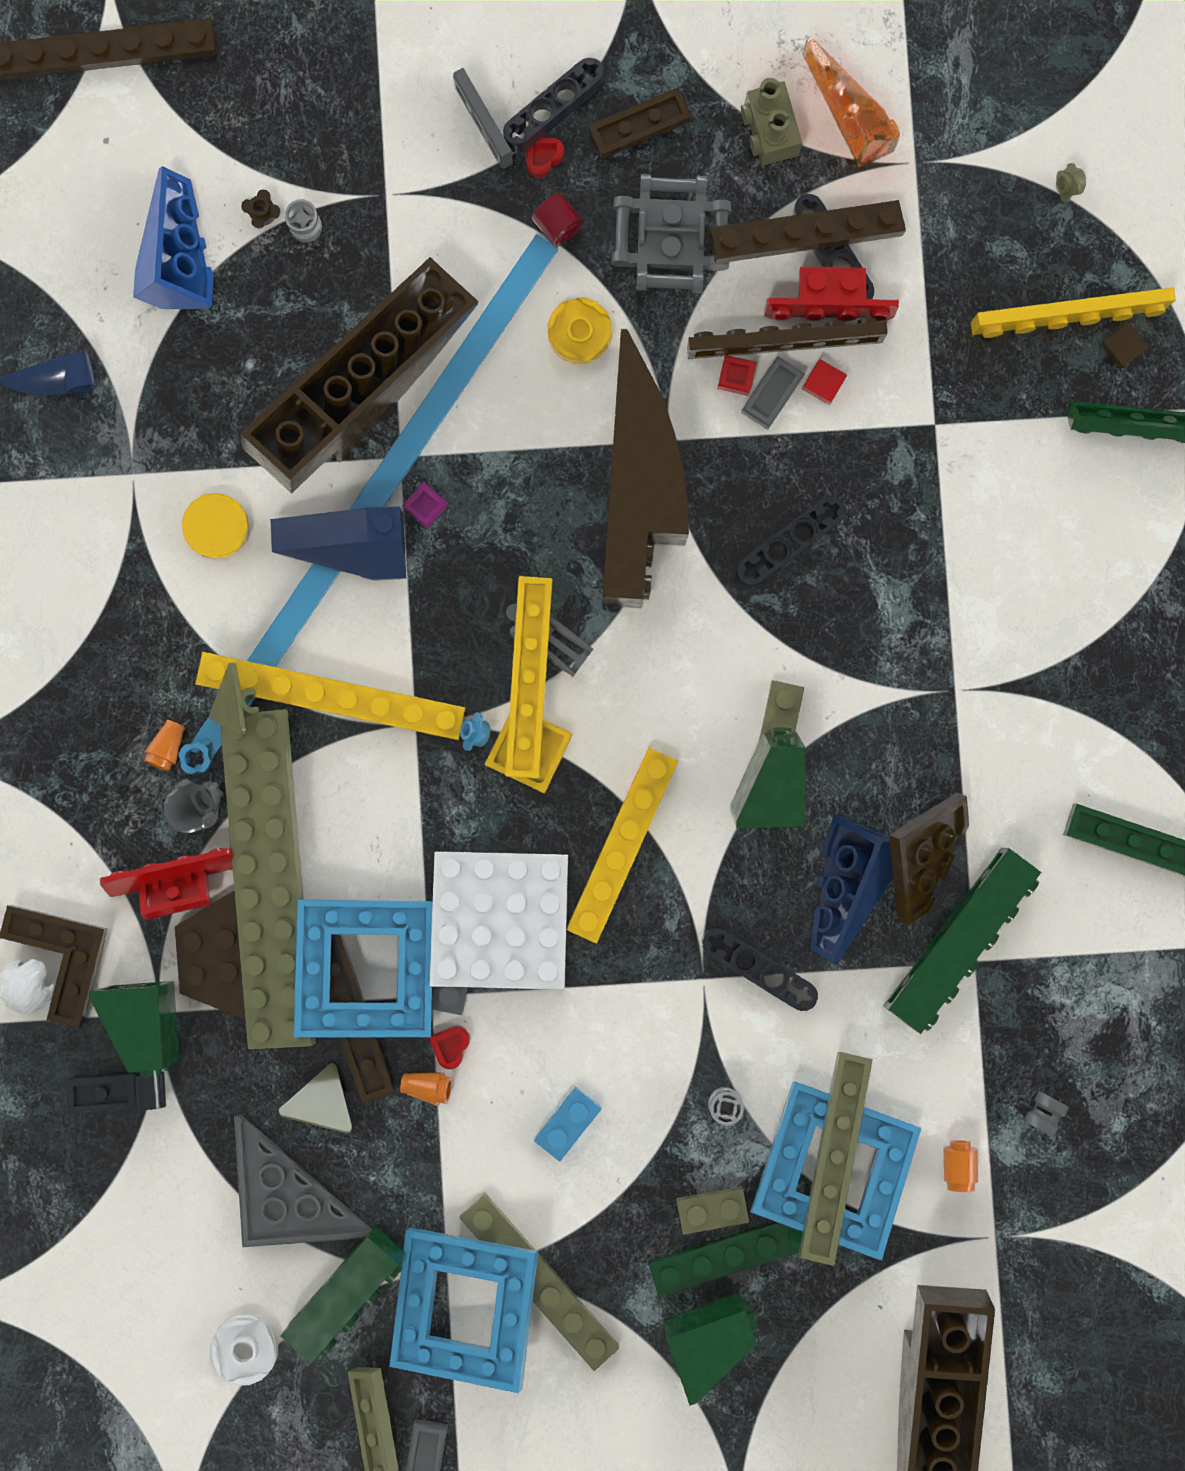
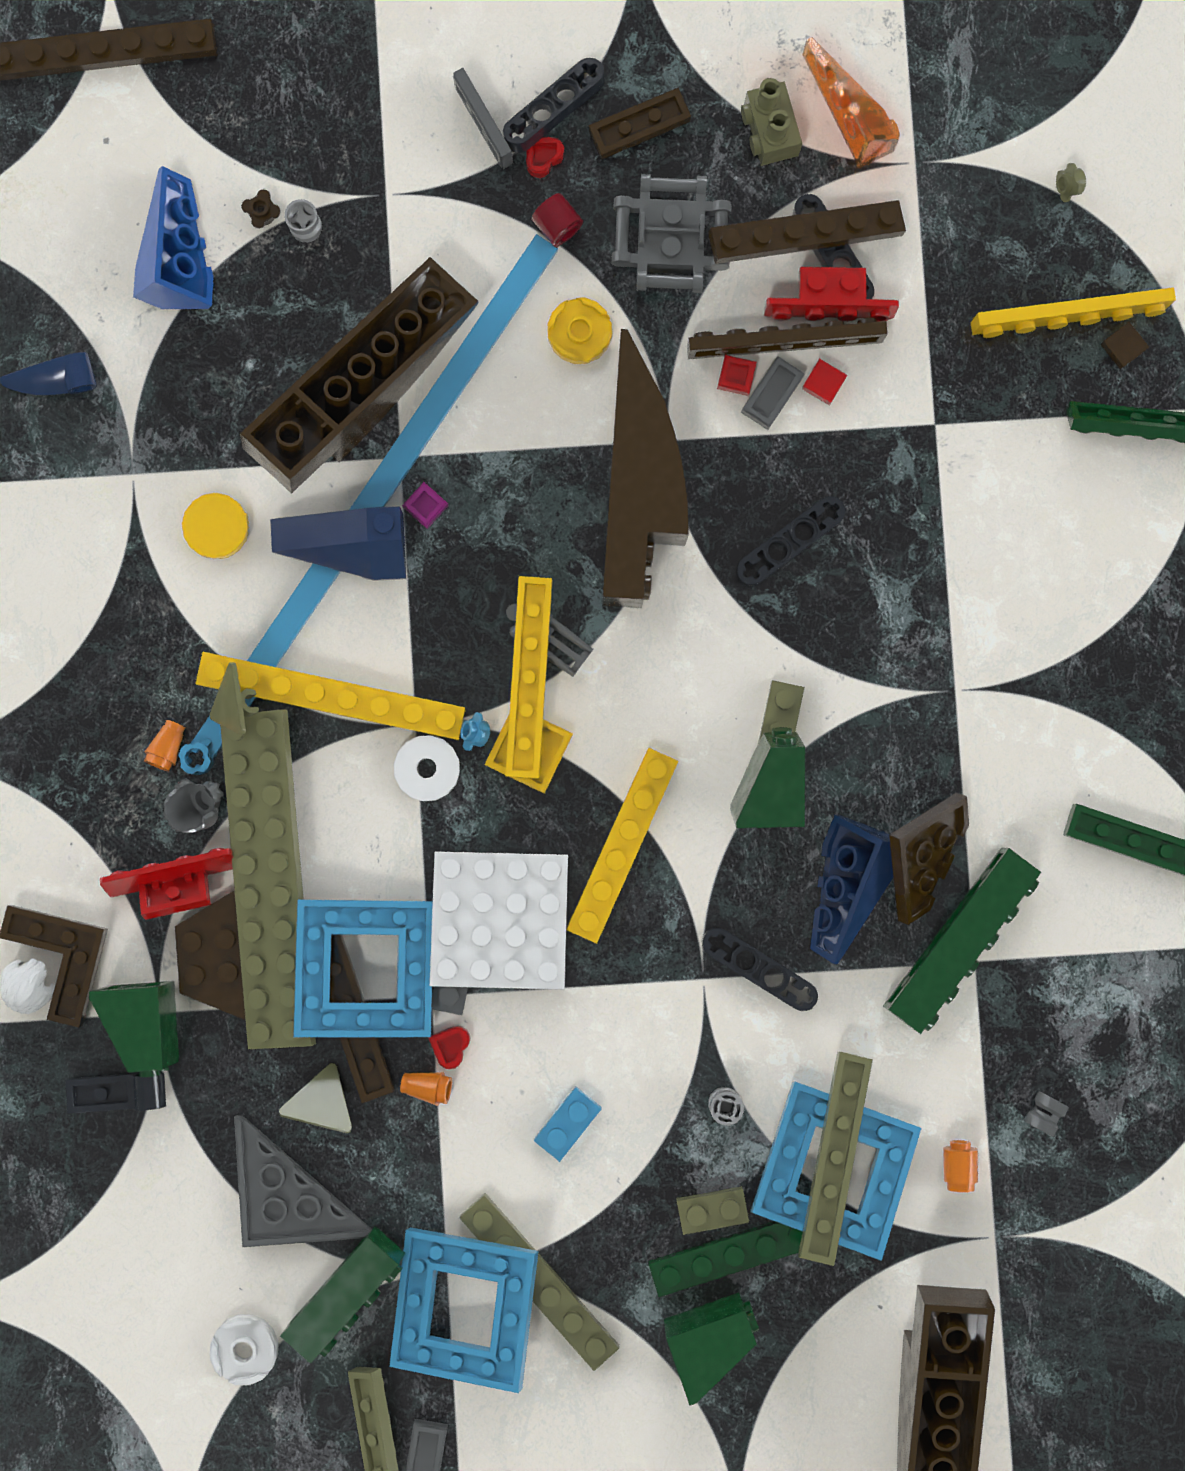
none -> white tile [394,735,460,801]

